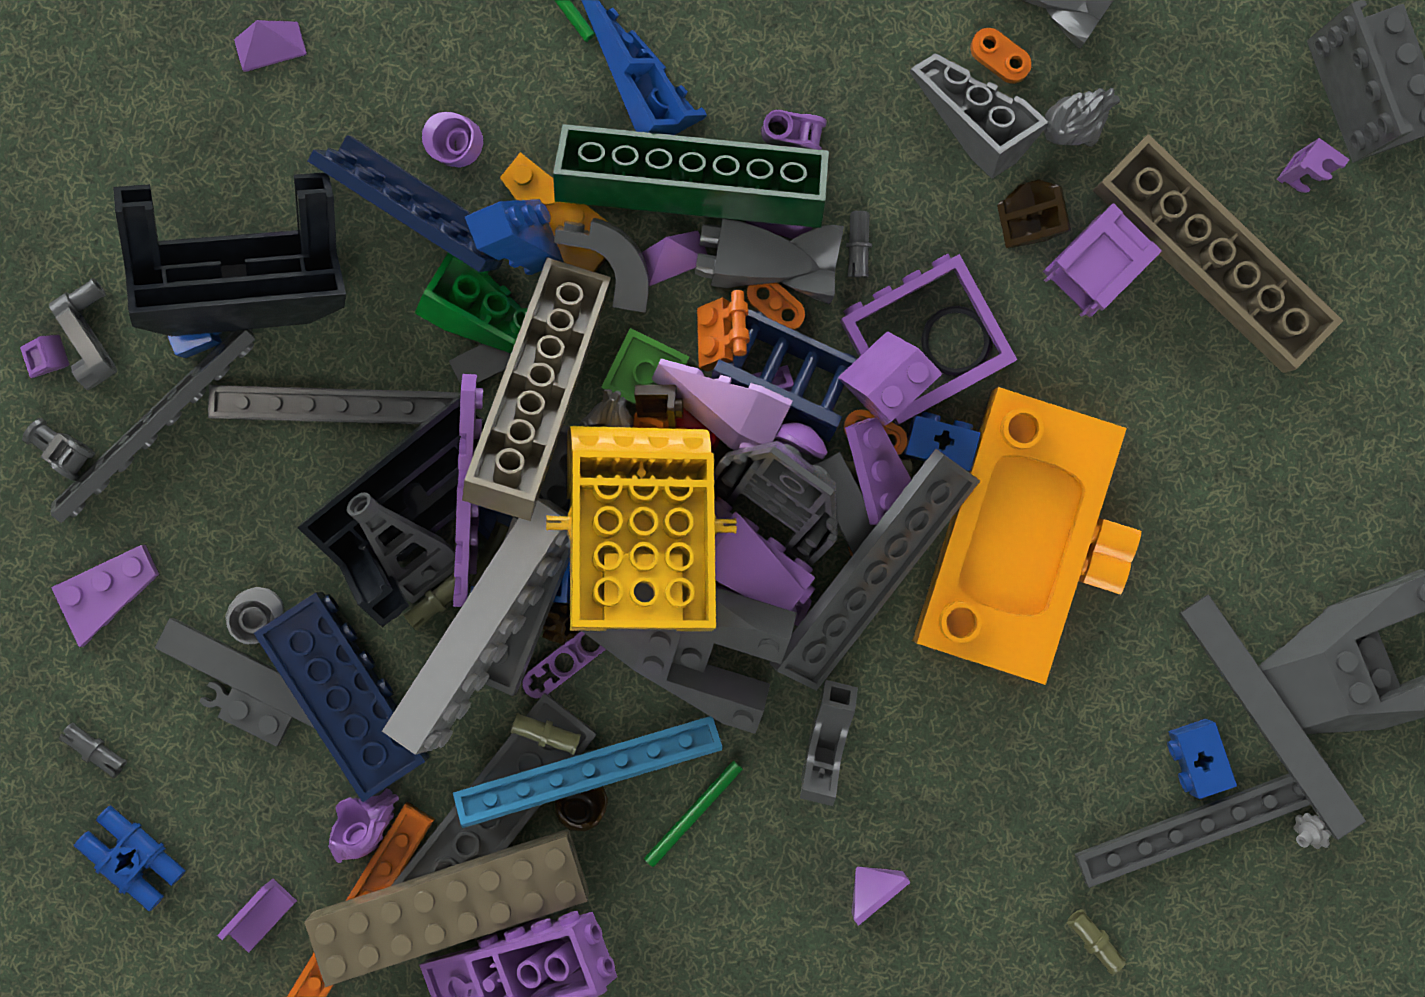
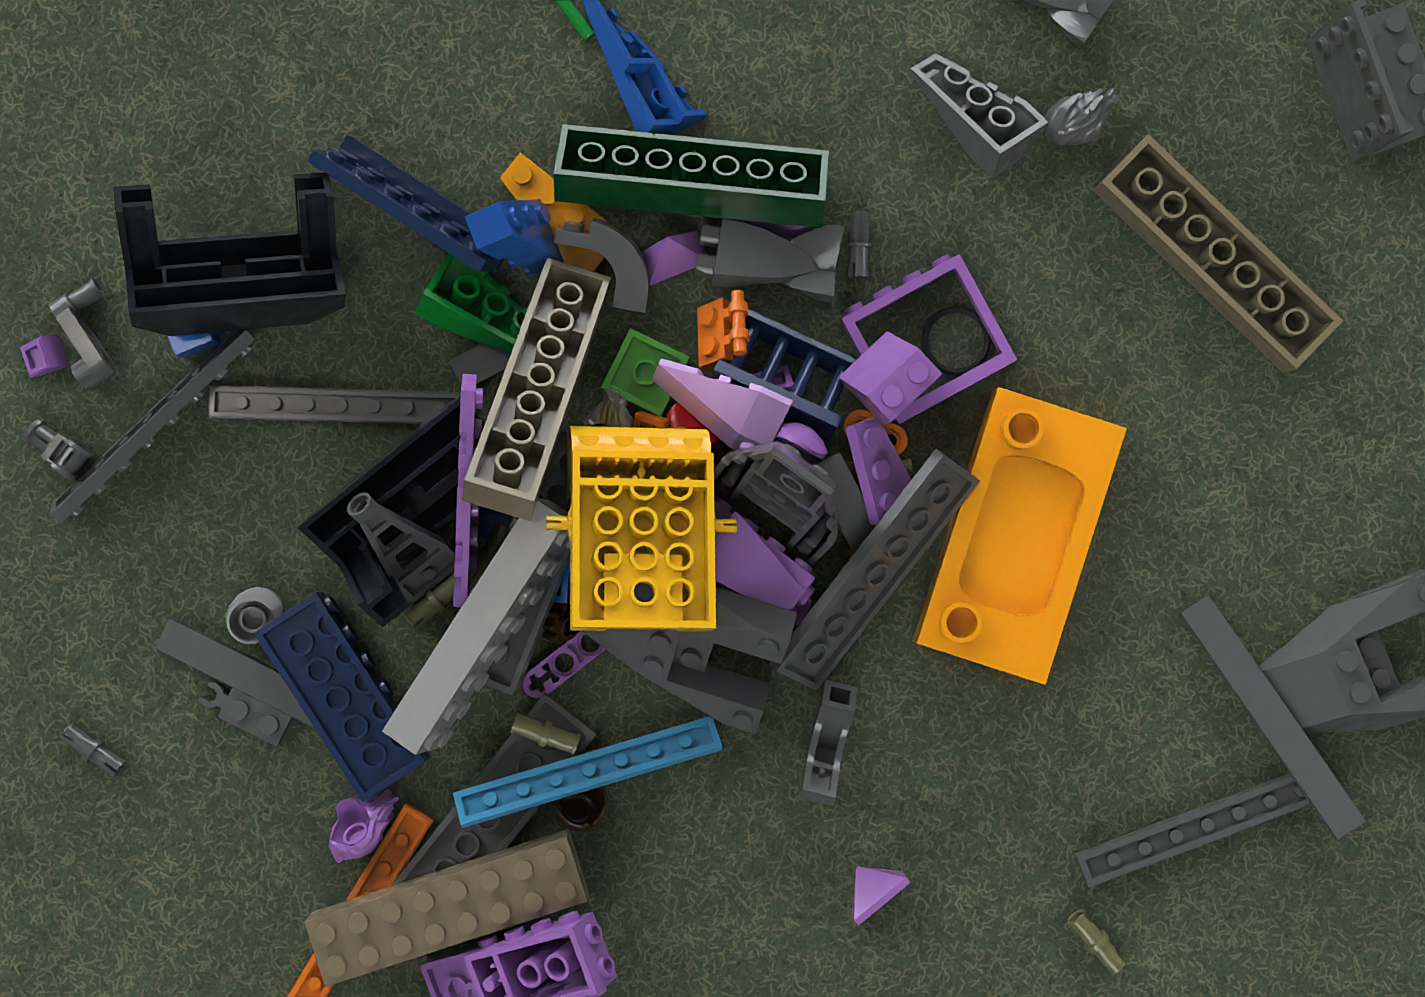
medium lavender wing [51,545,159,647] -> none
blue pin [74,805,186,912] -> none
medium lavender panel [217,879,297,953] -> none
medium lavender slope [234,20,307,72] -> none
medium lavender hat [422,112,483,168] -> none
dark brown bracket [634,384,683,429] -> none
green bar [644,760,743,867] -> none
orange plate [747,283,805,330] -> none
medium lavender piece [761,110,827,150] -> none
blue brick [902,412,981,472] -> none
orange plate [971,28,1031,84] -> none
dark brown slope [997,179,1071,249] -> none
medium lavender container [1043,203,1162,318] -> none
light orange brick [1079,518,1142,595] -> none
blue brick [1167,719,1237,799] -> none
medium lavender hinge [1277,138,1350,193] -> none
light grey plant [1294,813,1332,849] -> none

